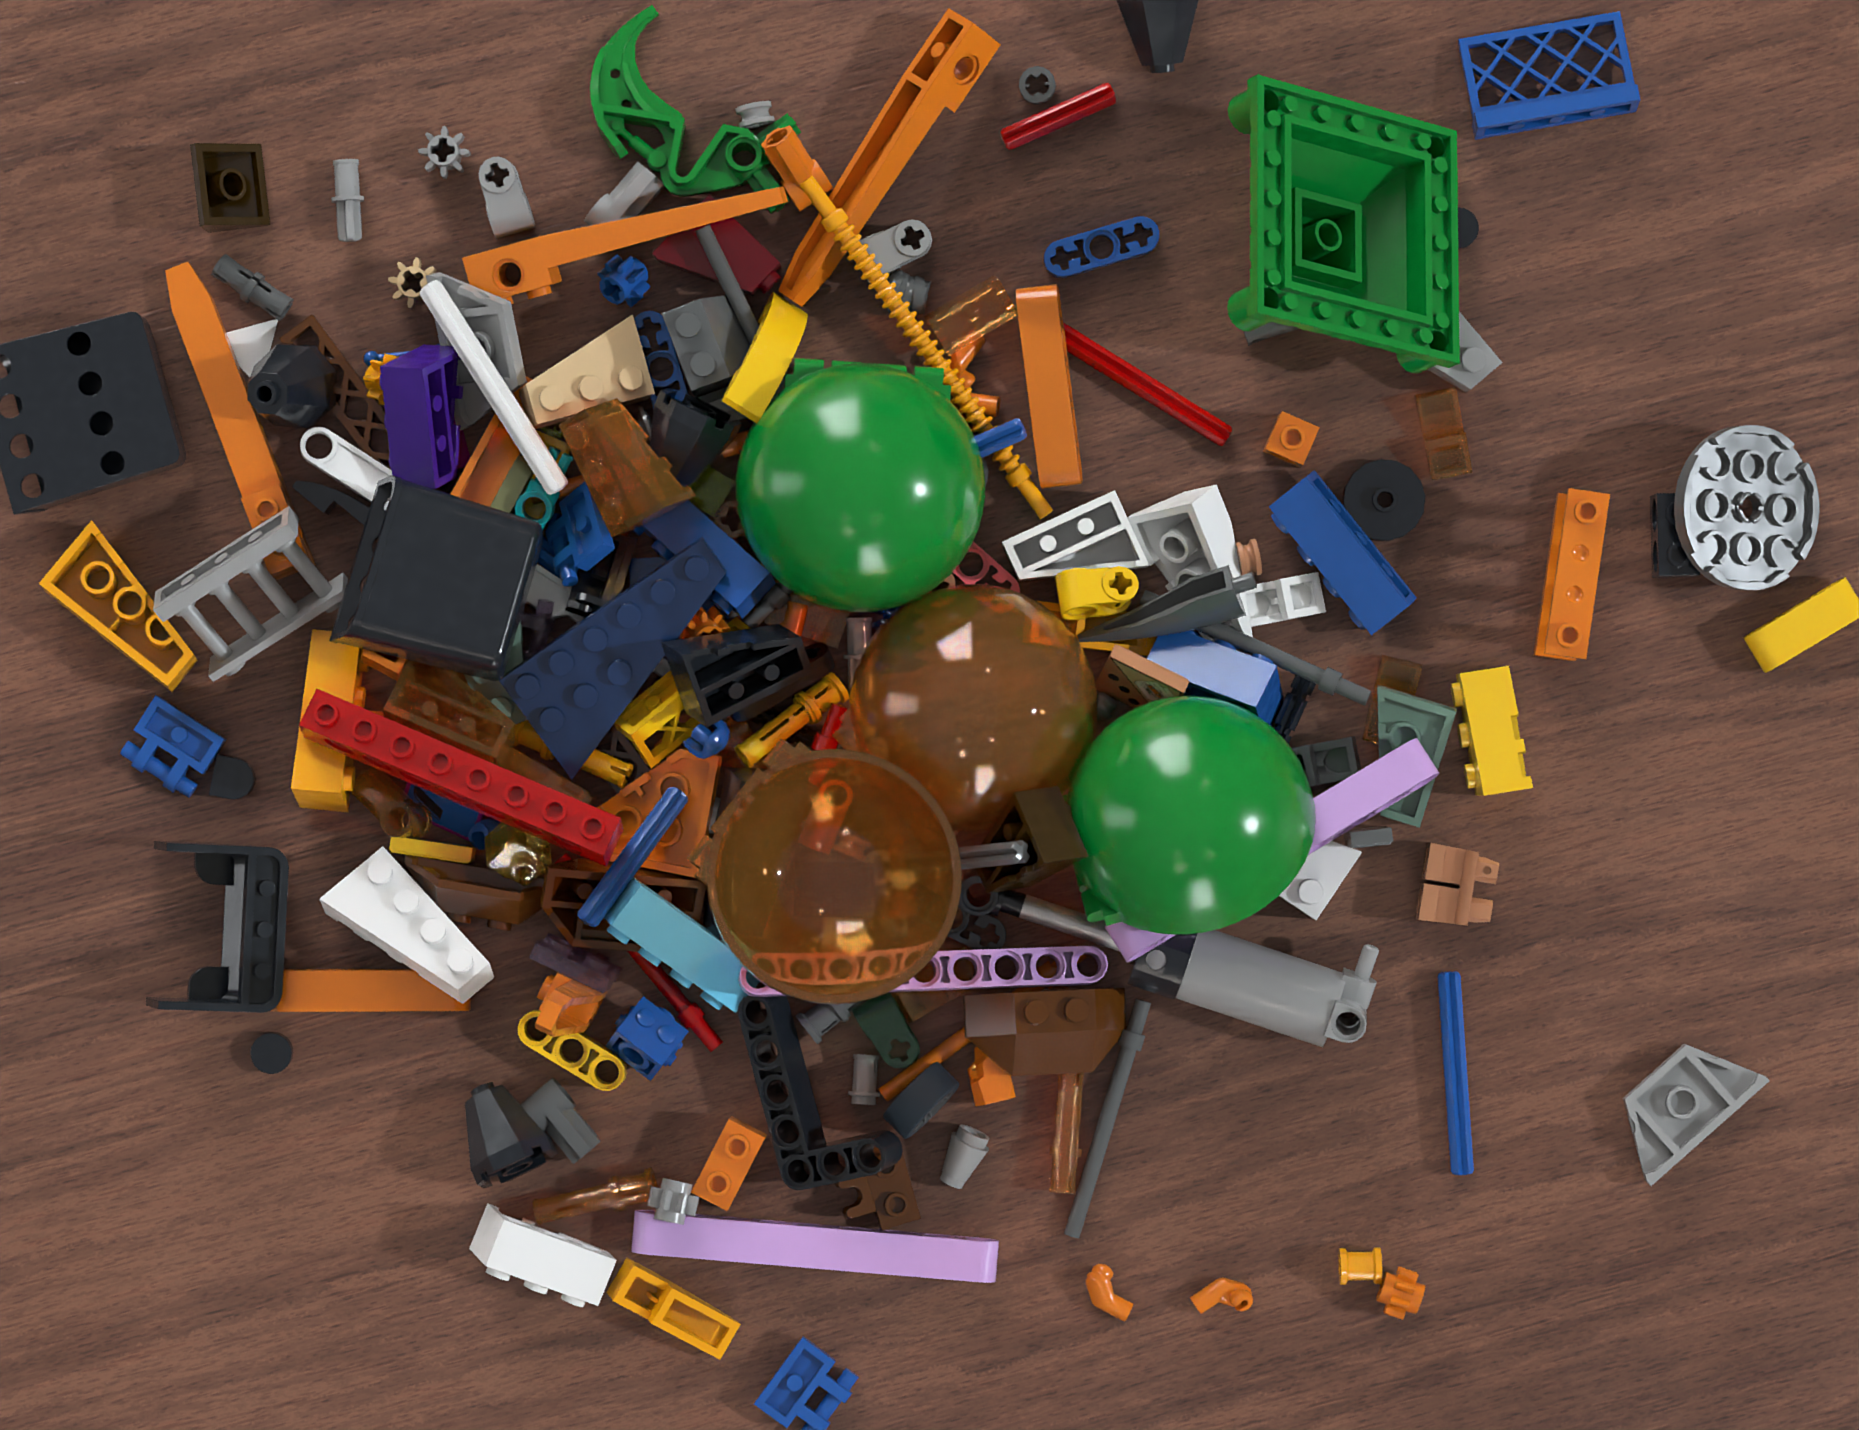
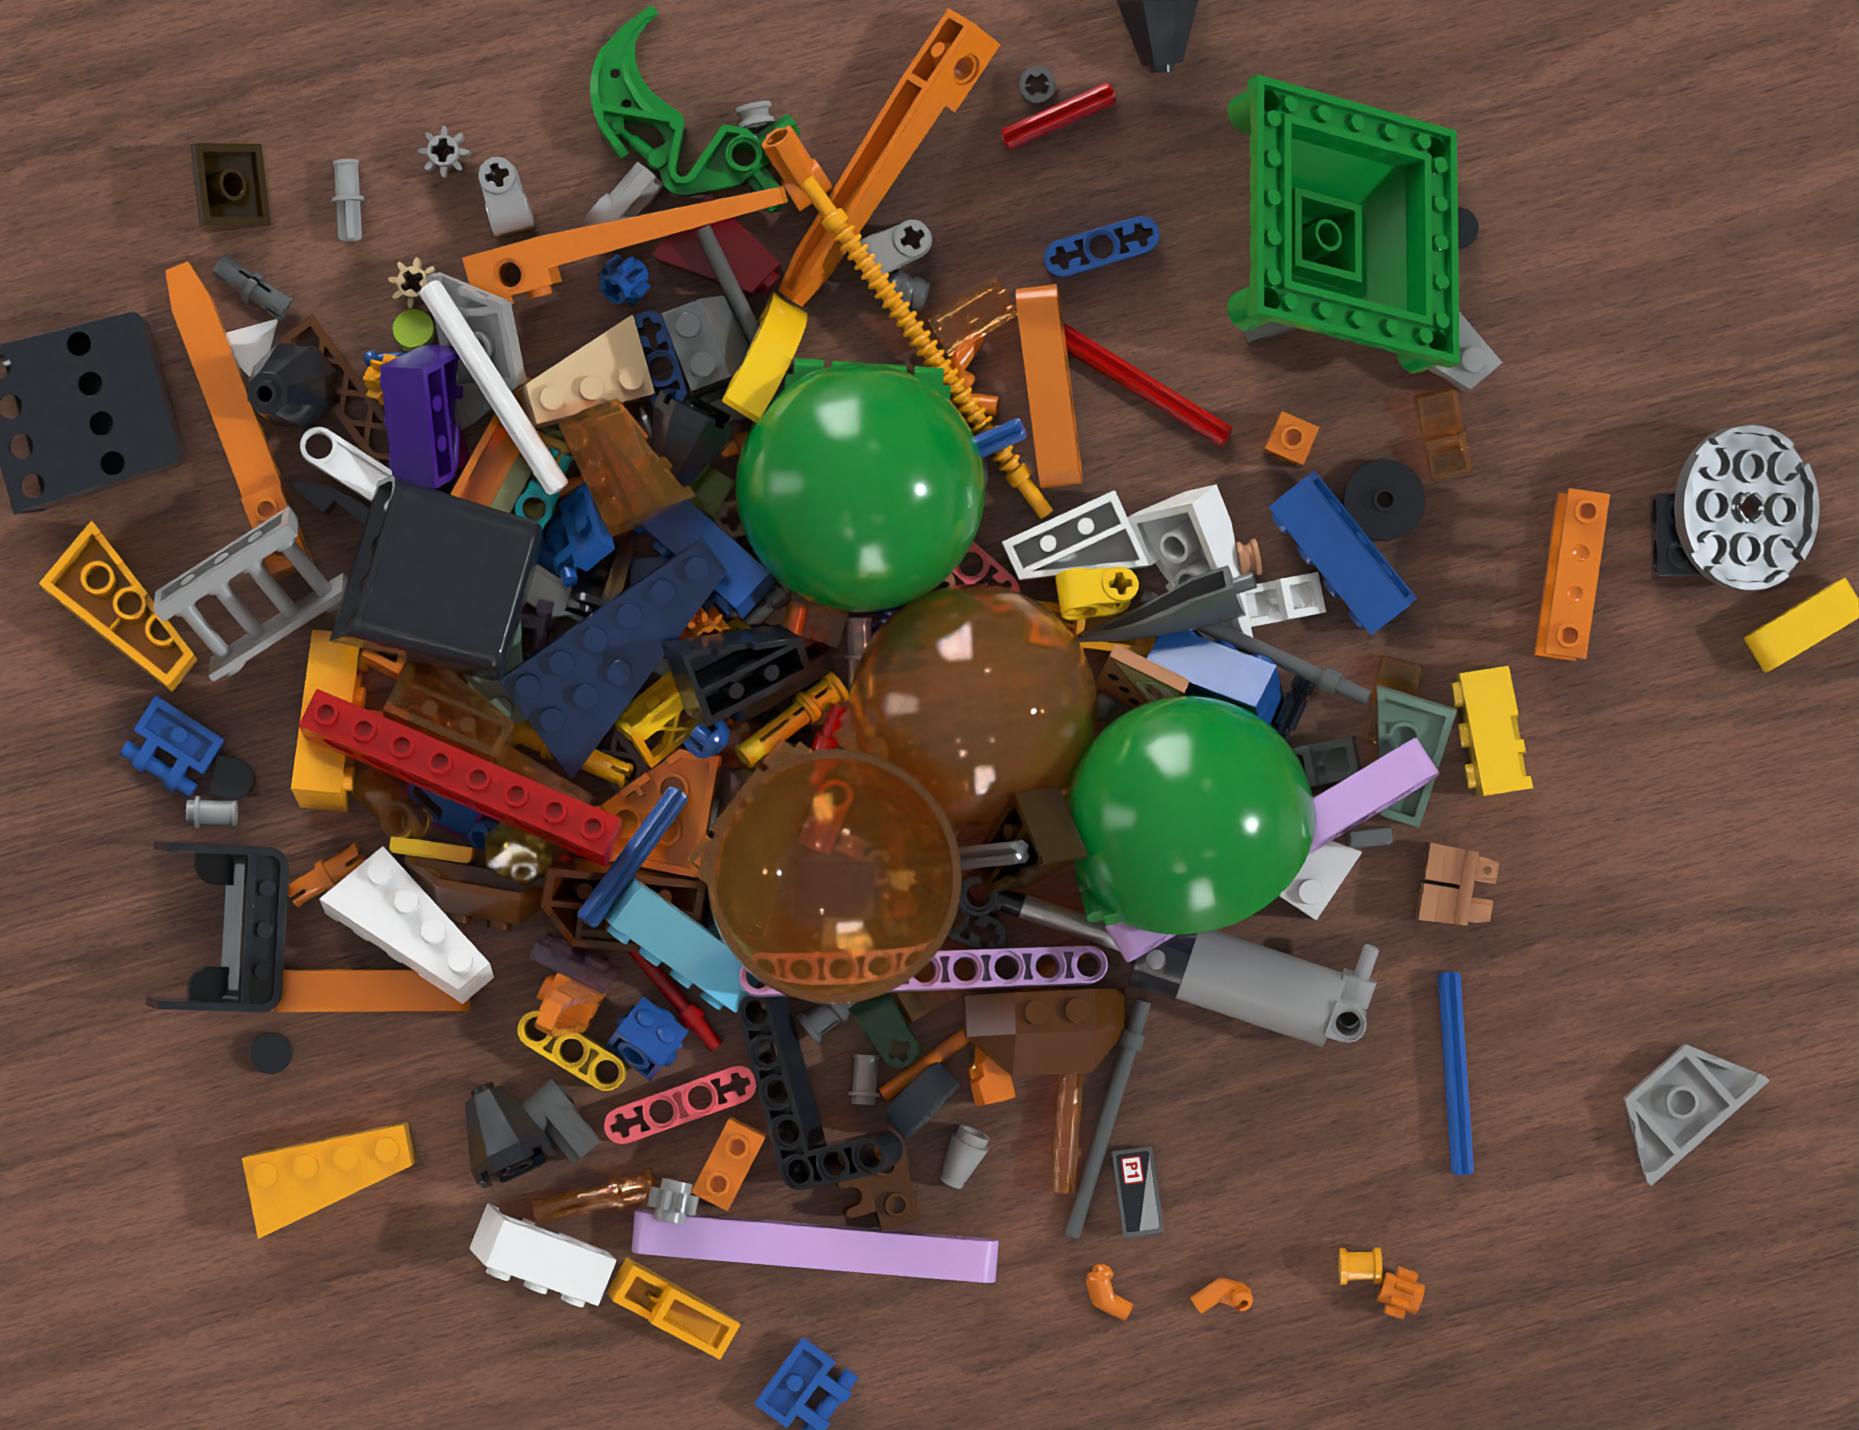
blue fence [1458,11,1640,140] -> none
none -> light grey pin [186,796,238,829]
none -> light orange wedge [242,1122,417,1239]
none -> orange pin [288,843,367,908]
none -> lime tile [393,309,435,352]
none -> coral beam [604,1065,757,1144]
none -> slope [1112,1146,1164,1240]

